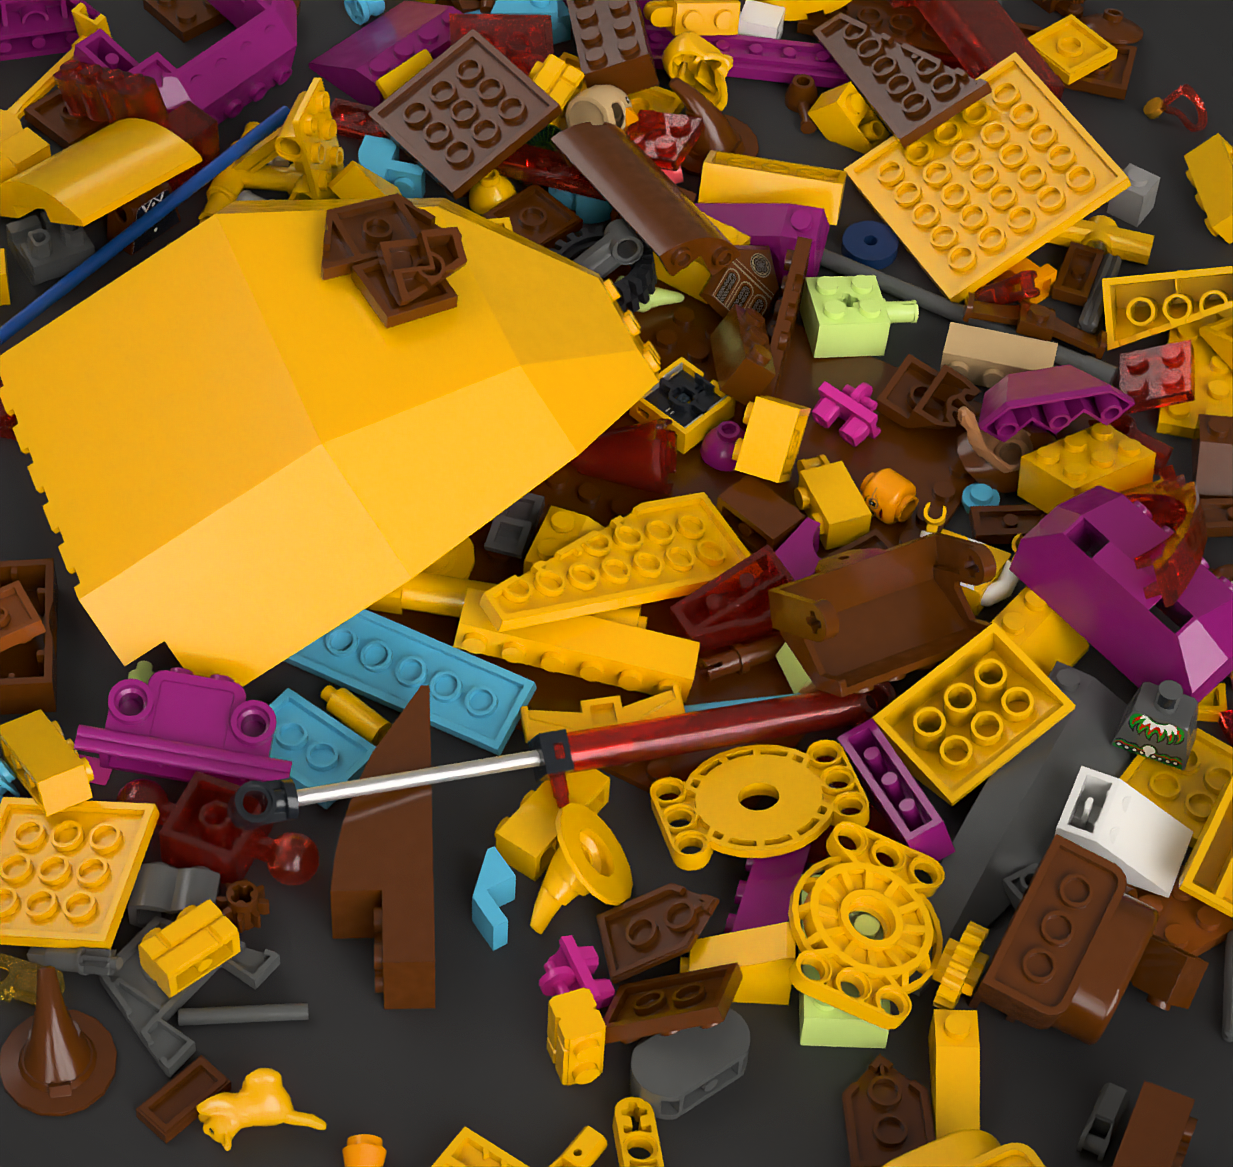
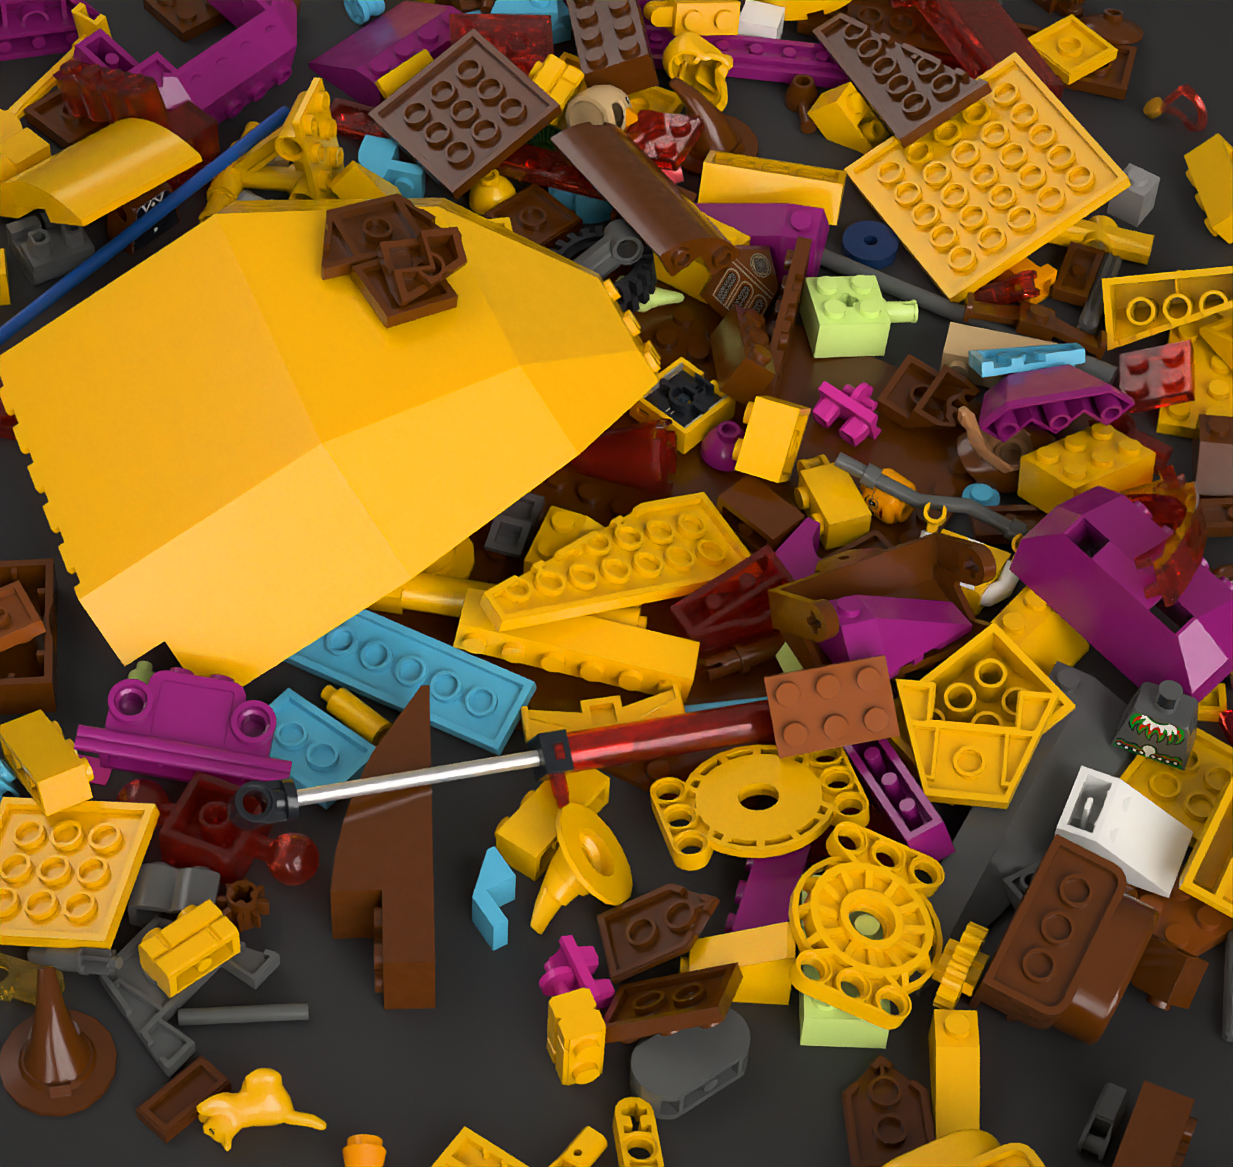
none -> dark orange plate [764,654,900,758]
none -> magenta wedge [816,595,973,679]
none -> dark grey bar [834,452,1030,542]
none -> yellow wing [895,679,1059,809]
none -> medium azure wing [968,343,1086,377]

